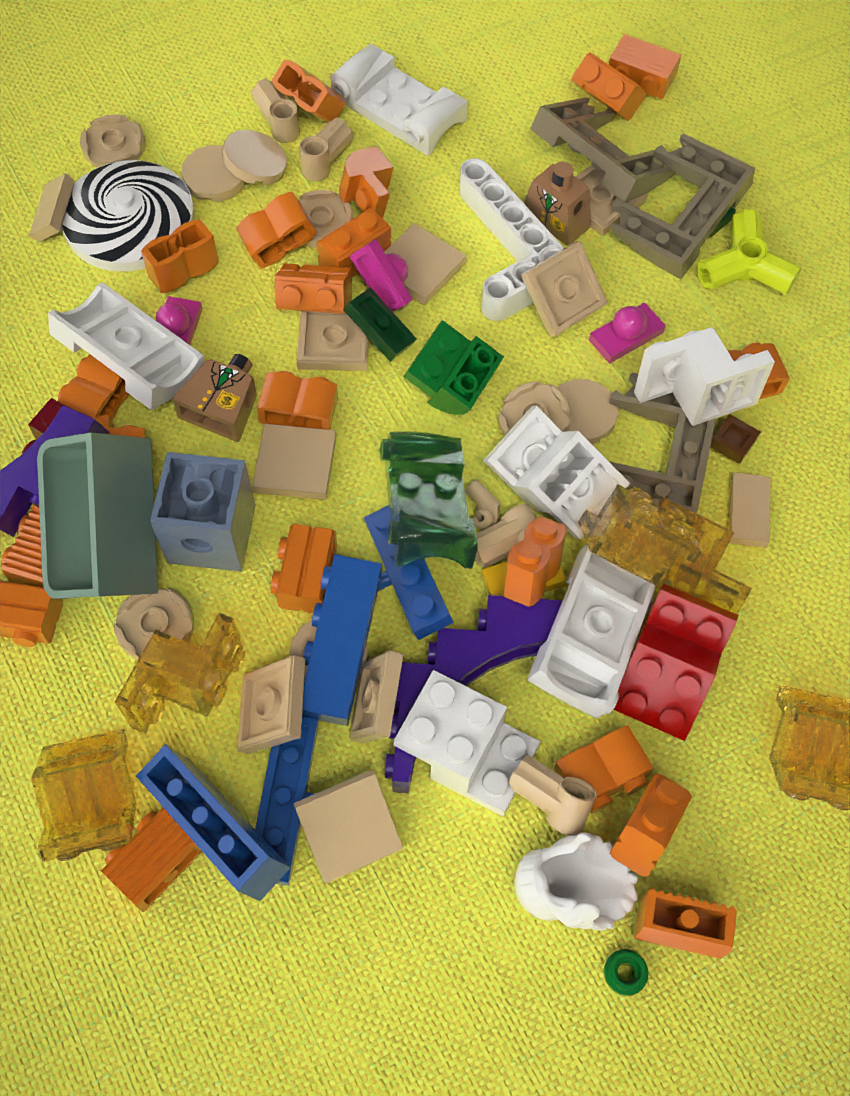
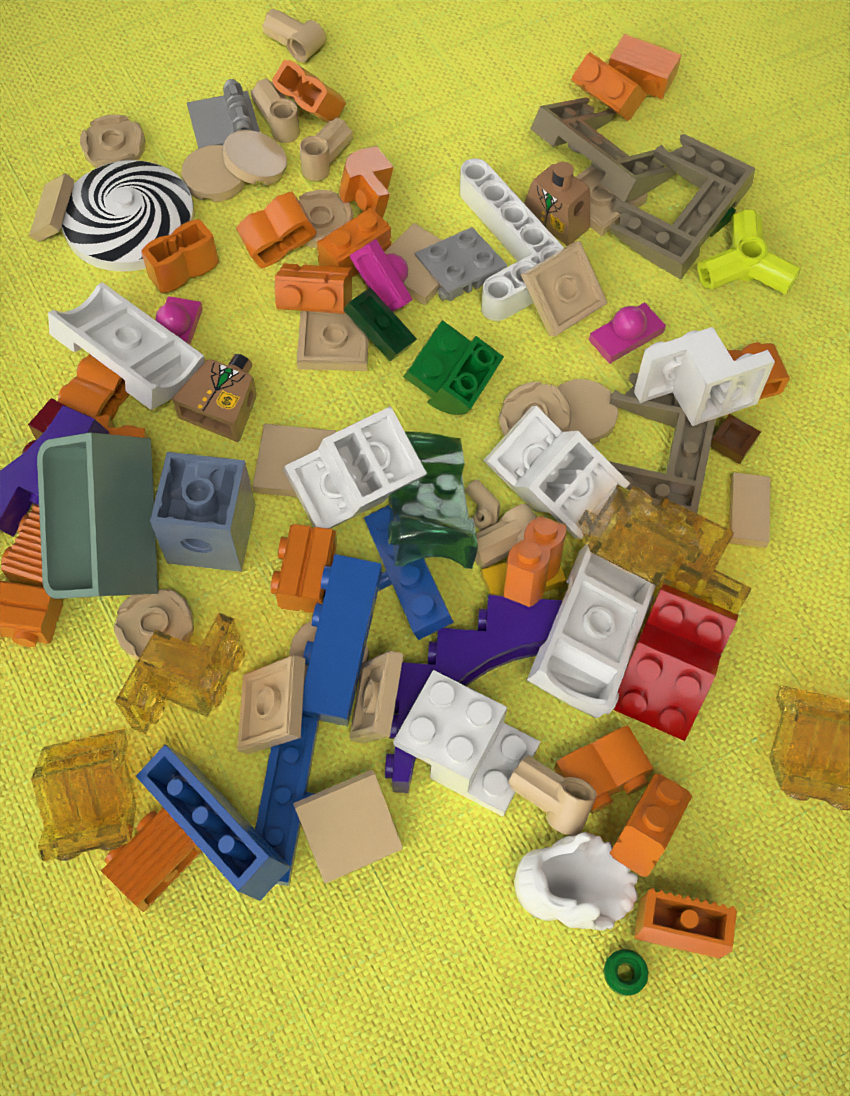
orange brick [257,371,338,430] -> none
white piece [331,43,468,156] -> none
none -> light grey hinge [187,79,260,149]
none -> tan piece [262,9,326,62]
none -> white bracket [283,406,427,529]
none -> light grey hinge [415,227,507,301]

